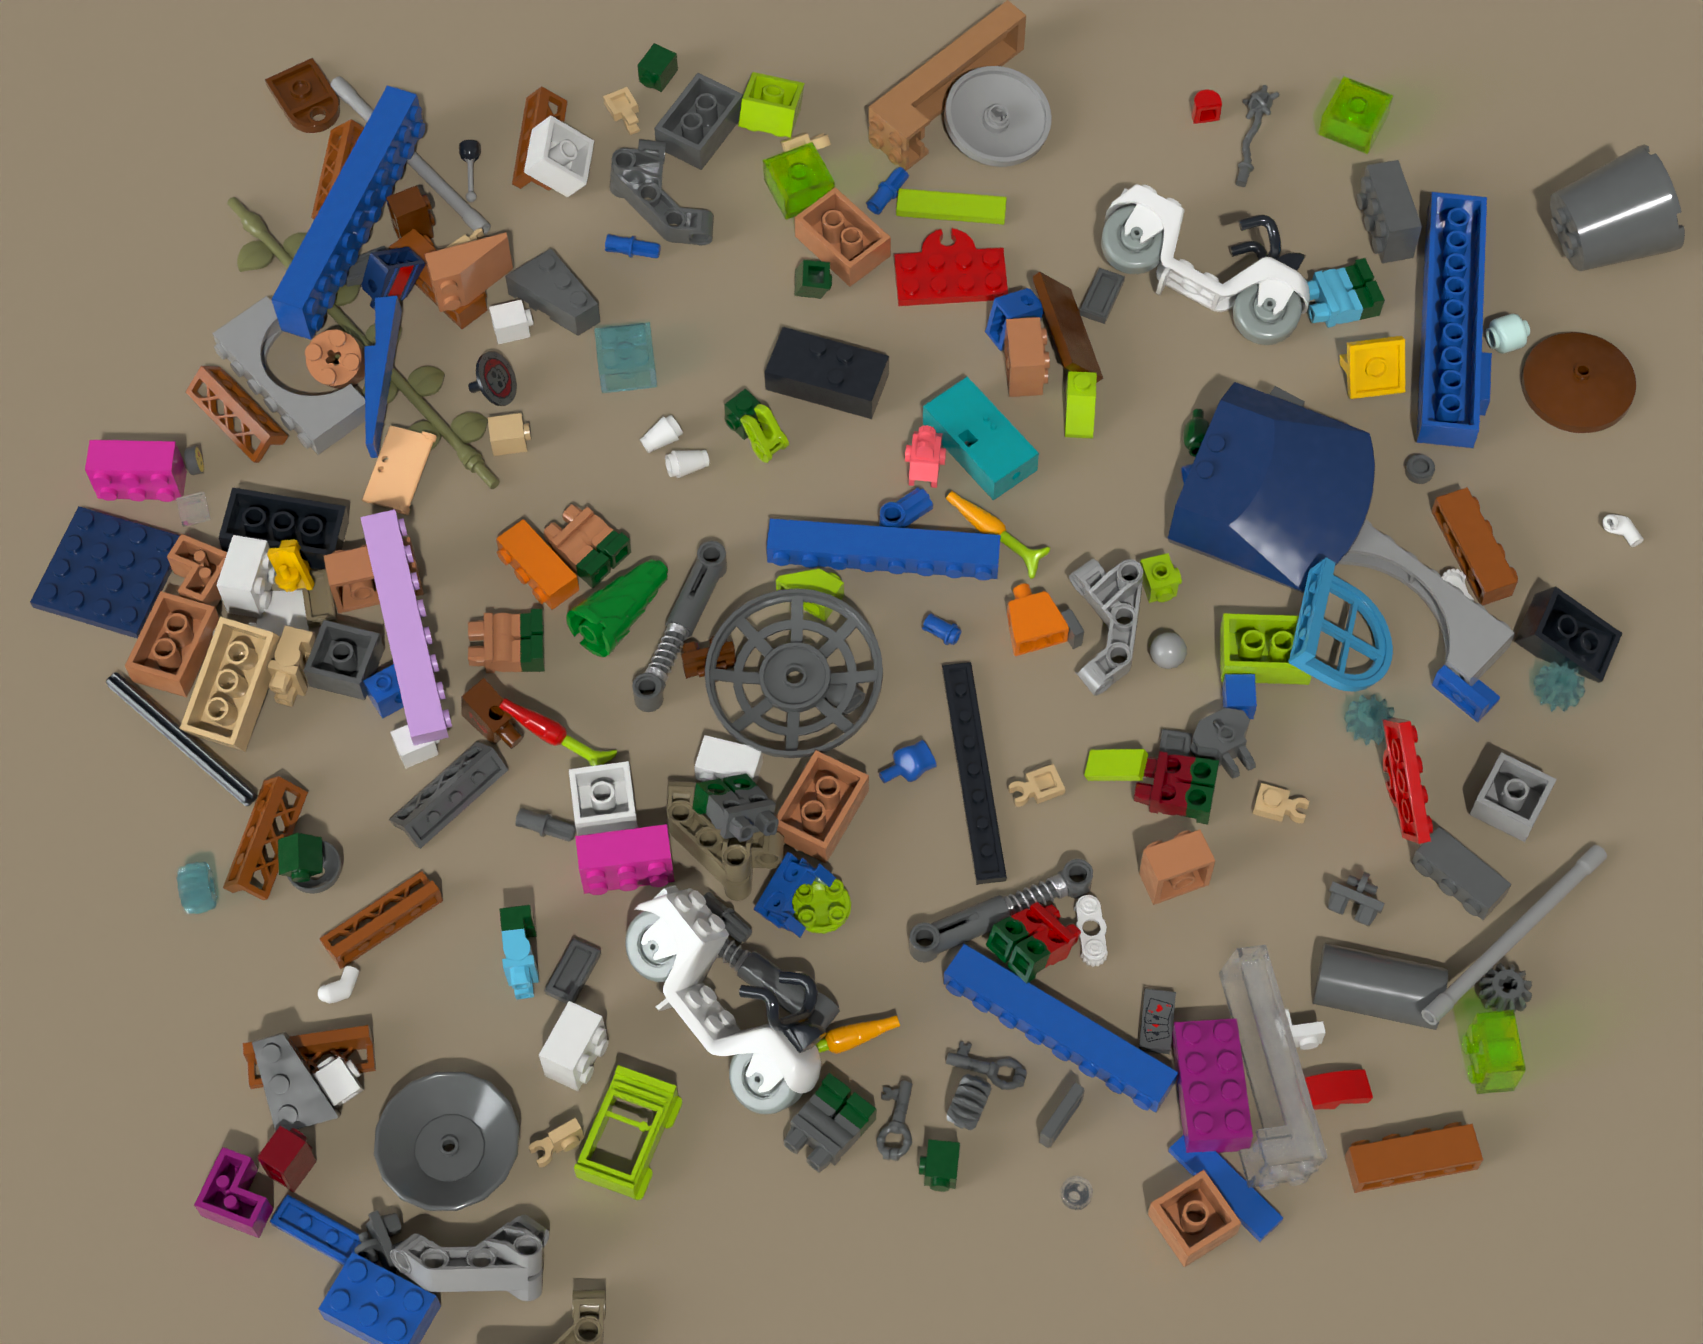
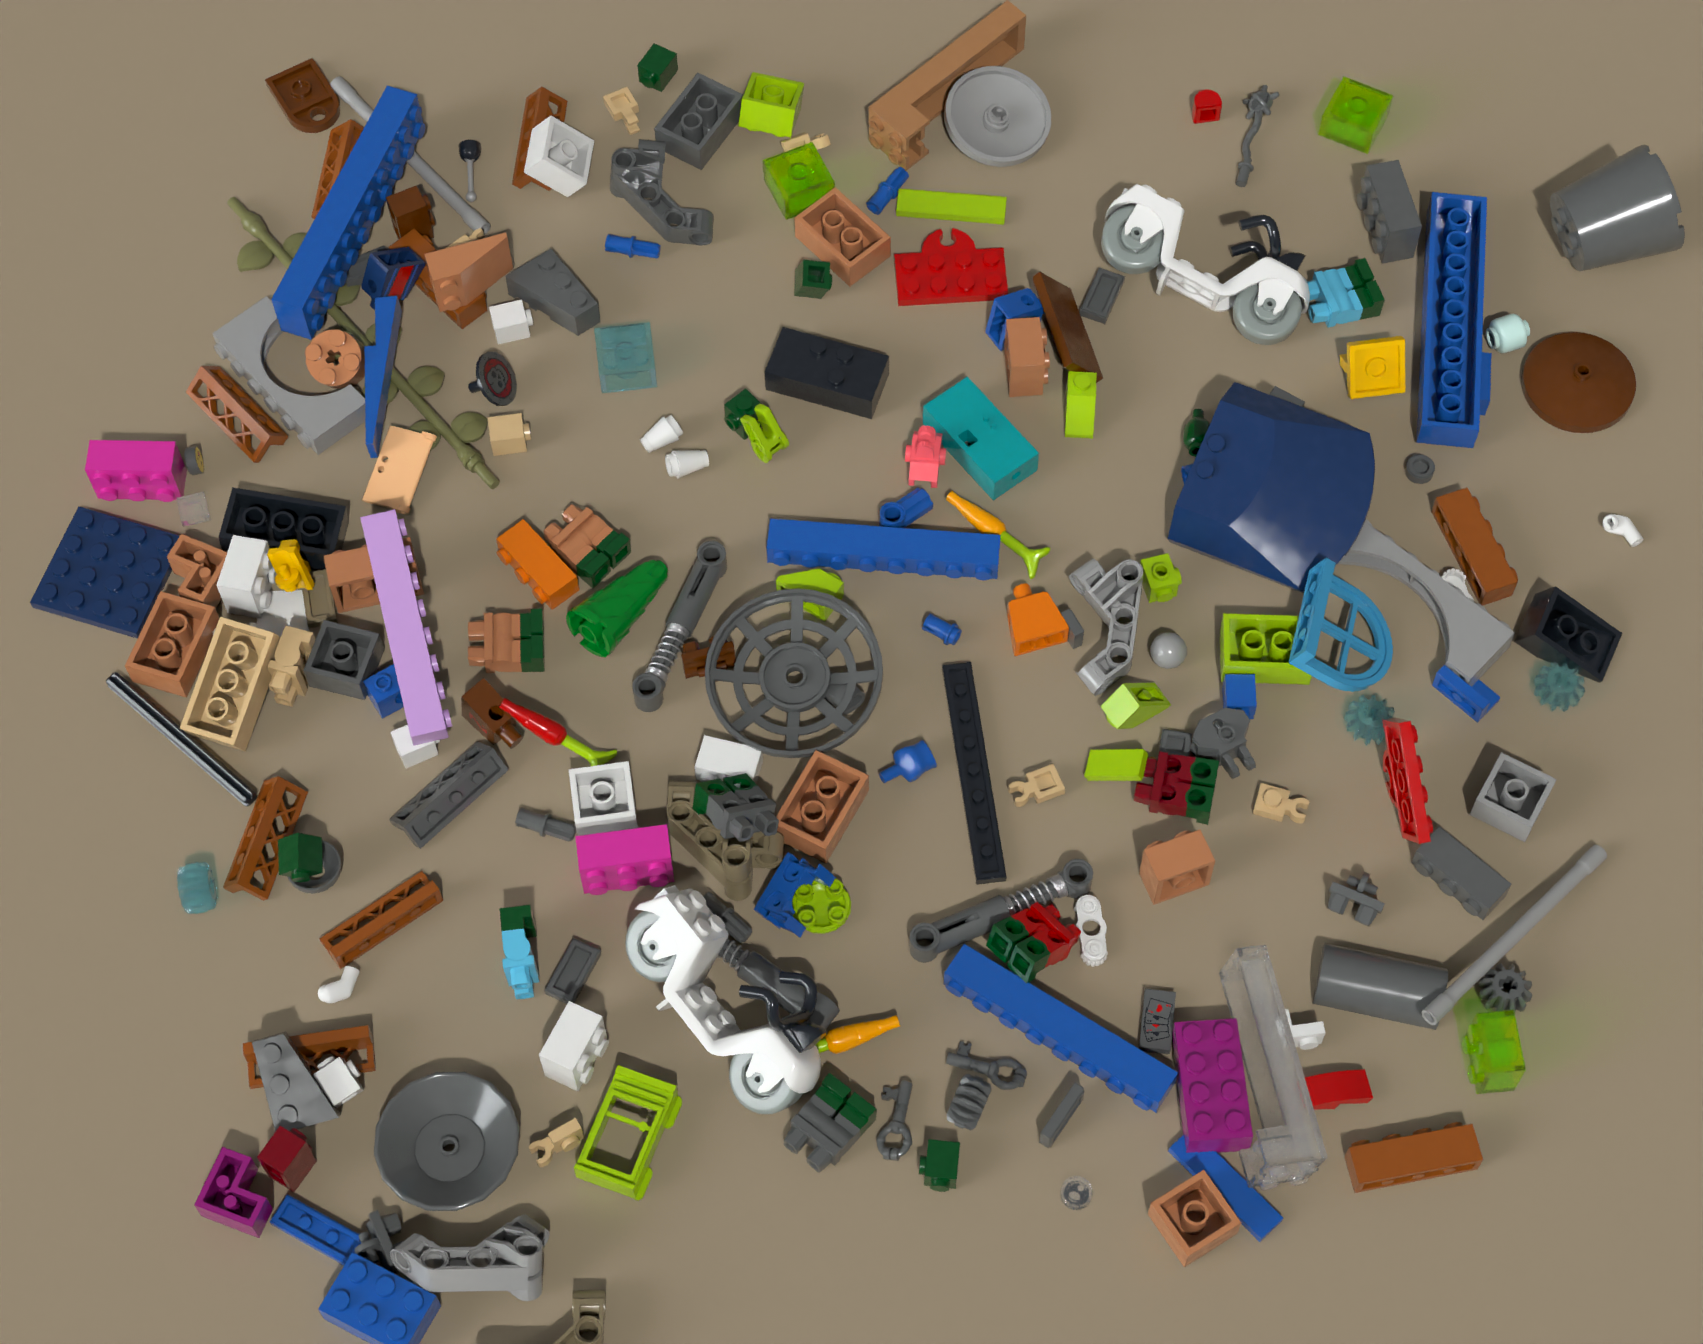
none -> lime slope [1100,682,1171,729]

